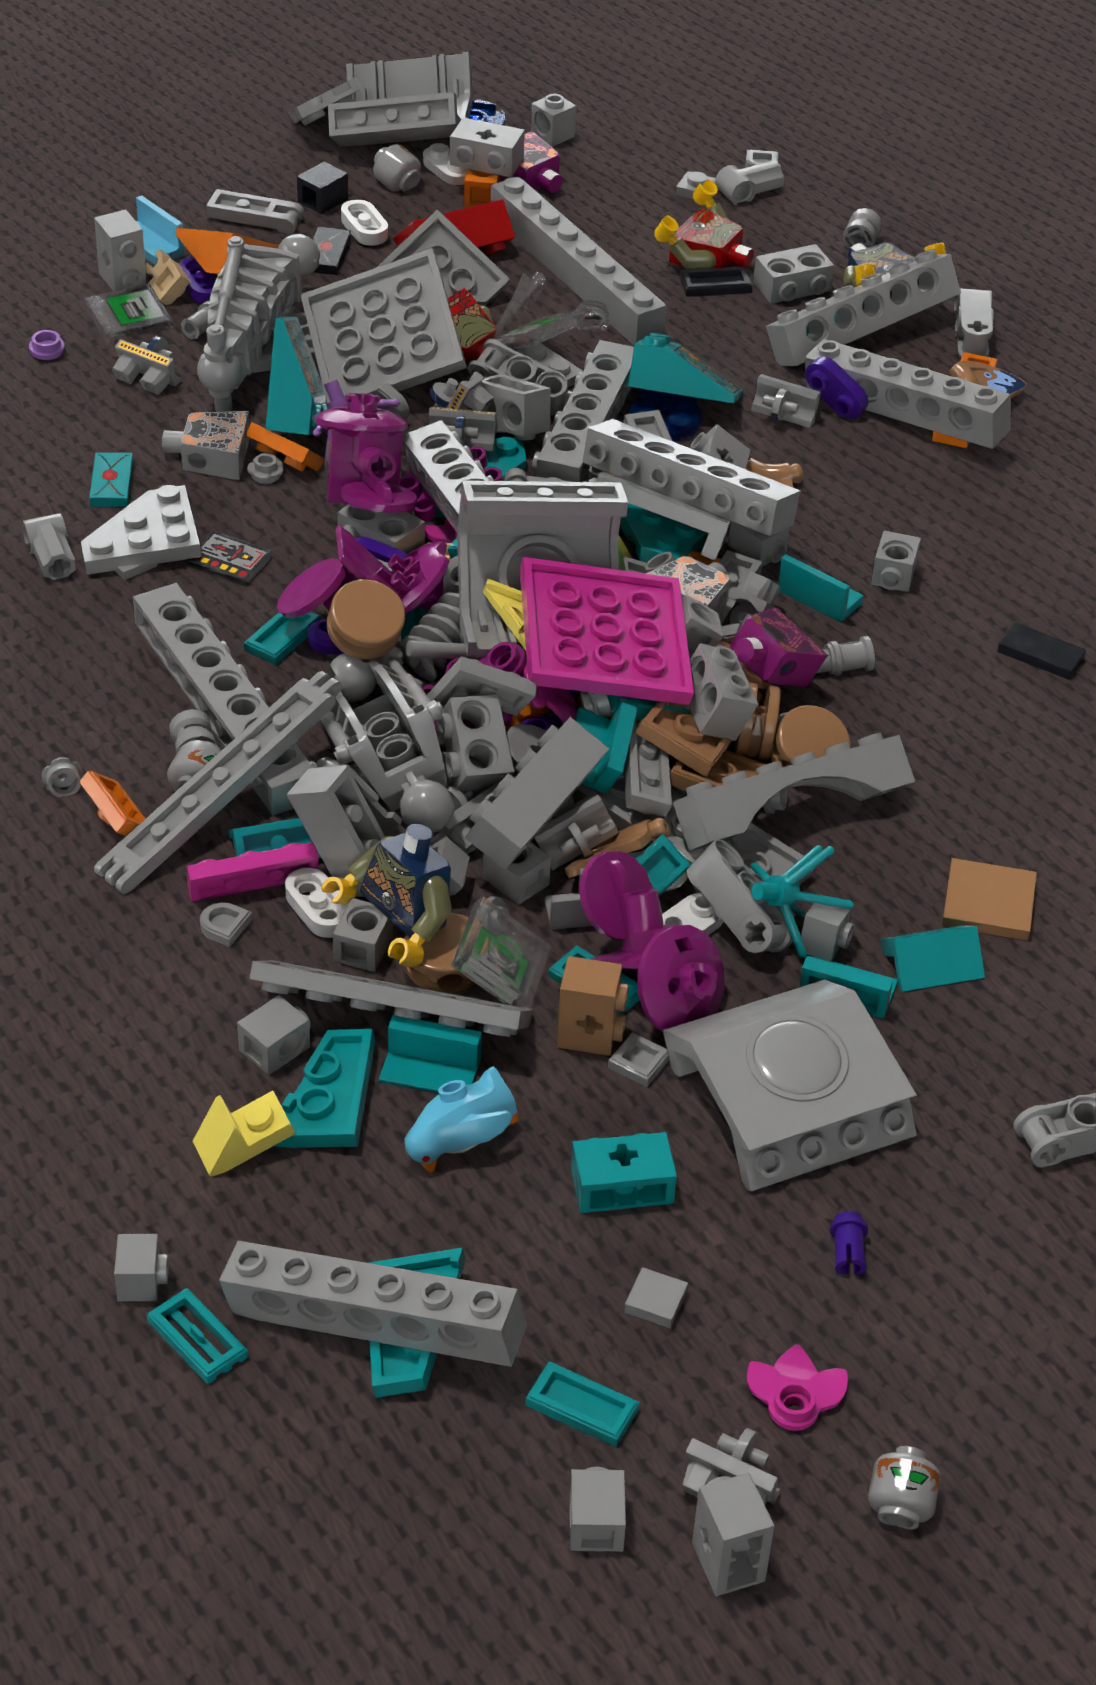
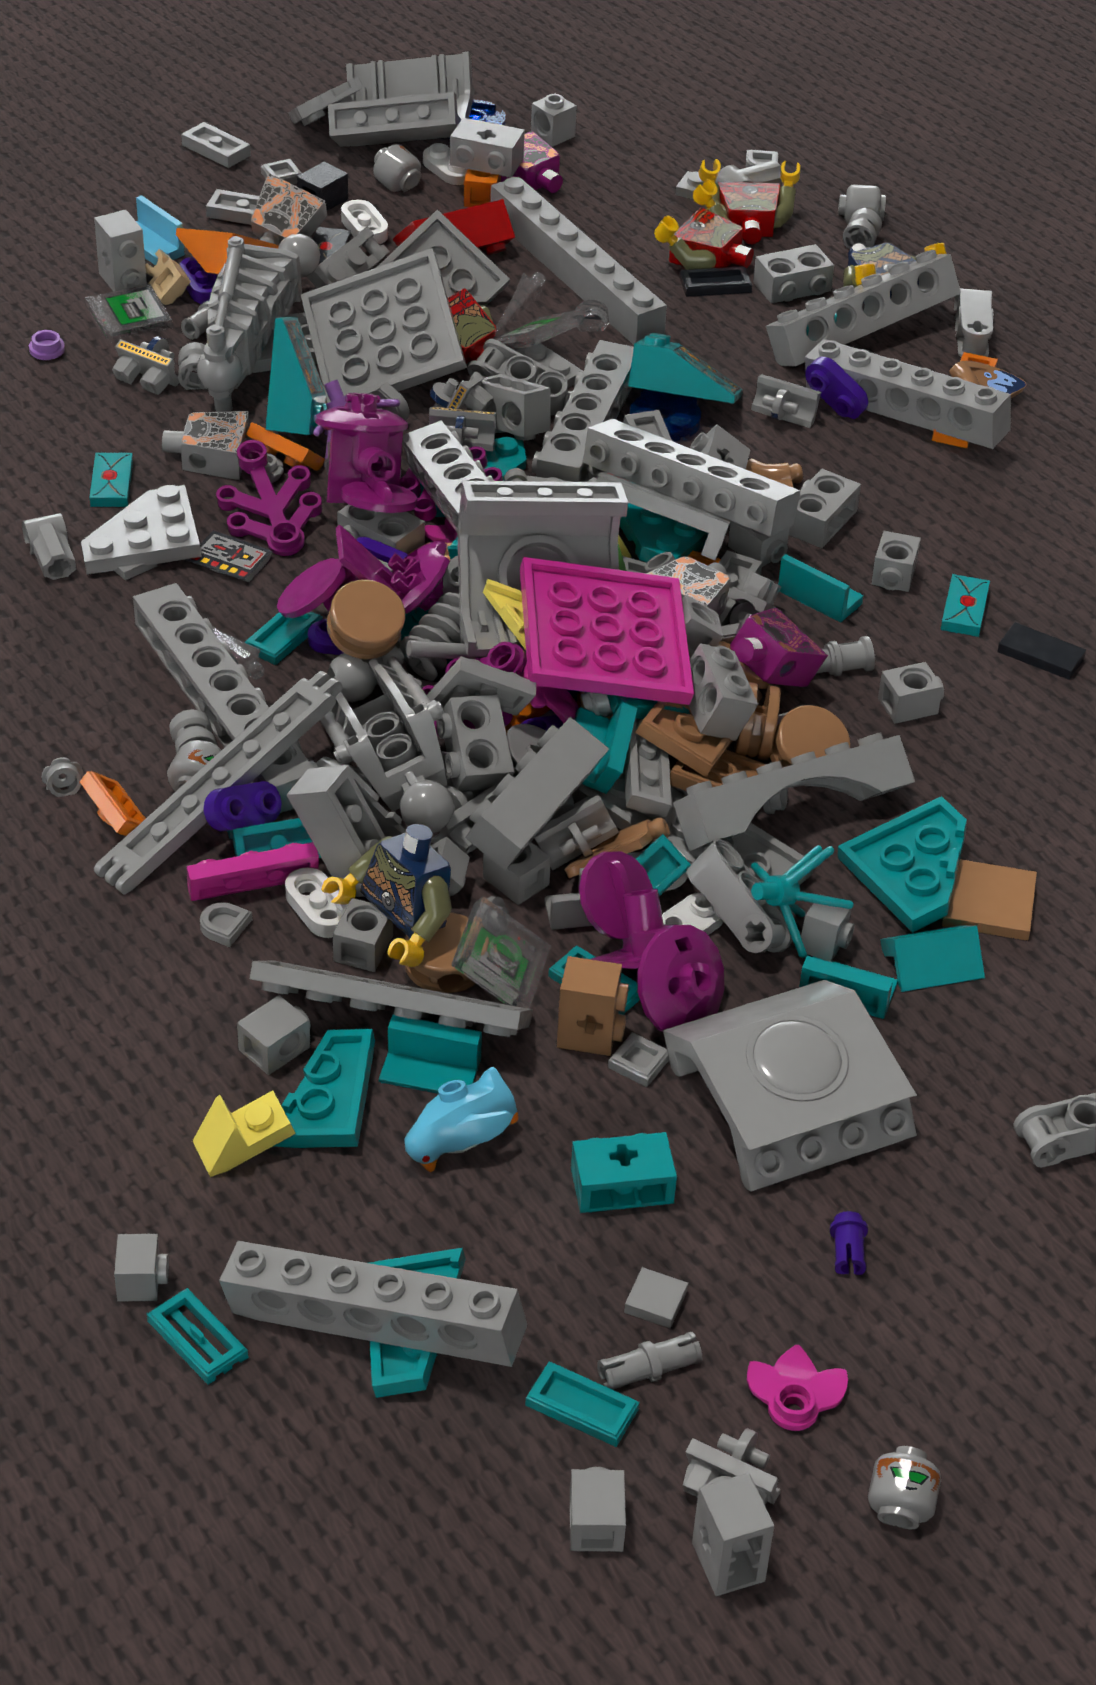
none -> light grey wheel [178,342,207,390]
none -> light grey plate [181,122,251,168]
none -> dark purple plate [204,781,282,831]
none -> clear piece [212,625,265,680]
none -> magenta plant [216,440,323,556]
none -> torso [251,173,327,245]
none -> light grey tile [261,159,302,184]
none -> light grey plate [307,226,390,288]
none -> light grey pin [597,1331,702,1390]
none -> torso [699,159,800,244]
none -> light grey brick [789,469,861,548]
none -> light grey head [838,184,886,224]
none -> teal plate [838,796,967,933]
none -> light grey brick [878,662,944,724]
none -> teal tile [940,574,990,637]

